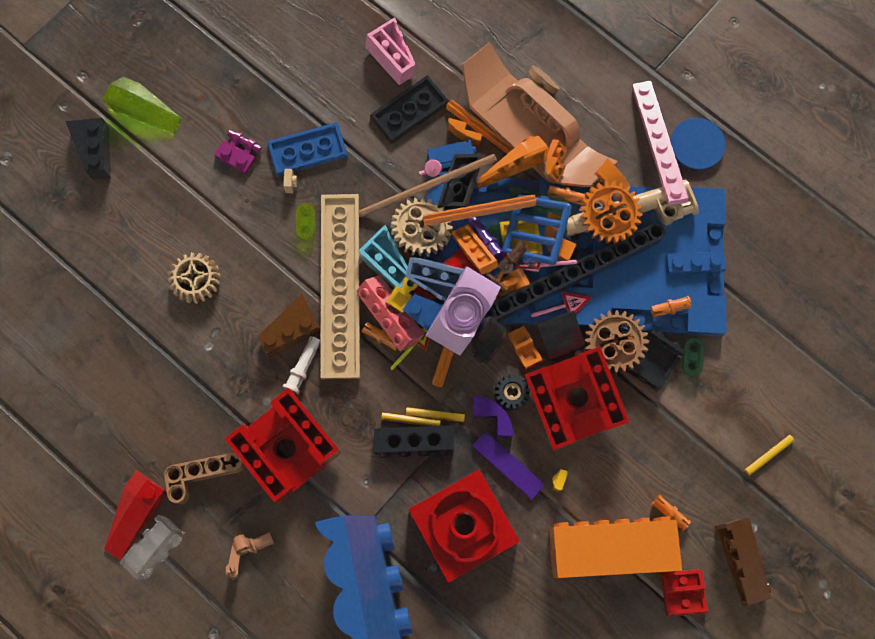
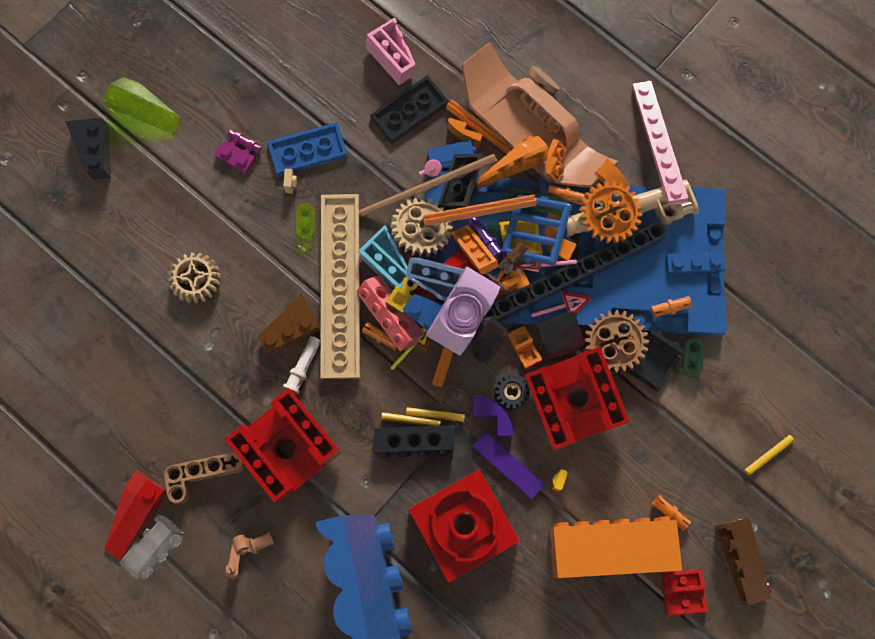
blue tile [670,118,725,171] -> none

